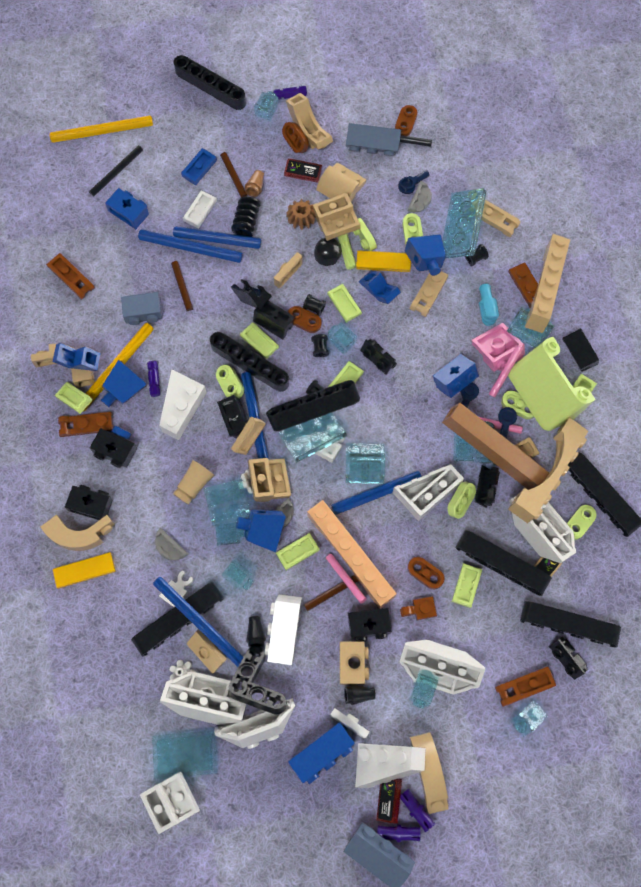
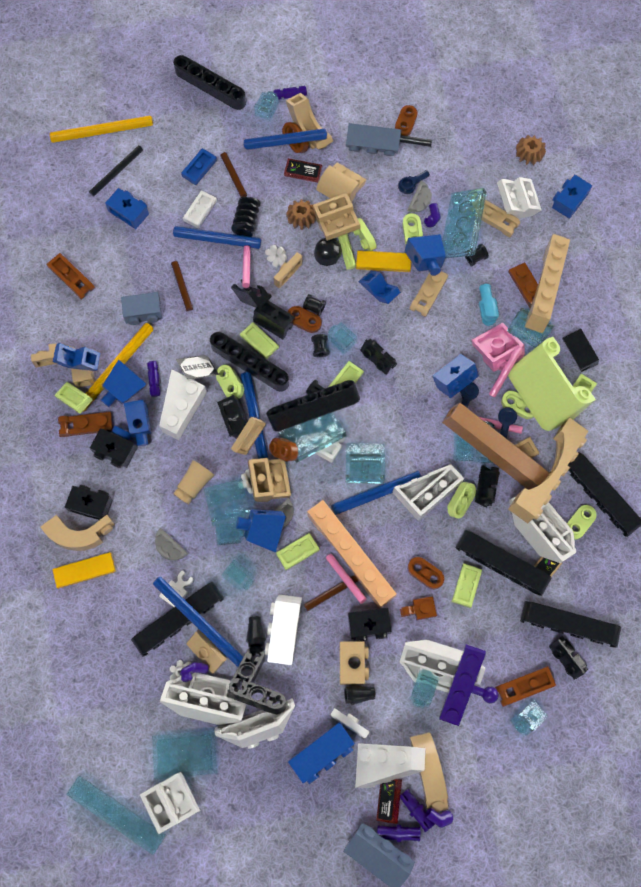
blue axle [138,229,242,263] -> none
medium nougat cone [245,170,264,197] -> none
yellowish green tile [327,284,362,323] -> none
none -> clear light blue plate [66,776,166,855]
none -> blue torso [124,400,152,447]
none -> sticker [176,355,219,380]
none -> dark purple arm [180,662,209,682]
none -> bright pink bar [242,246,251,288]
none -> blue axle [243,129,327,150]
none -> white plant [265,245,287,268]
none -> dark orange plate [269,438,298,461]
none -> dark purple arm [424,203,441,228]
none -> dark purple arm [425,808,453,828]
none -> dark purple plate [439,644,499,726]
none -> white brick [497,177,542,219]
none -> medium nougat gear [516,135,546,166]
none -> blue brick [552,174,593,219]

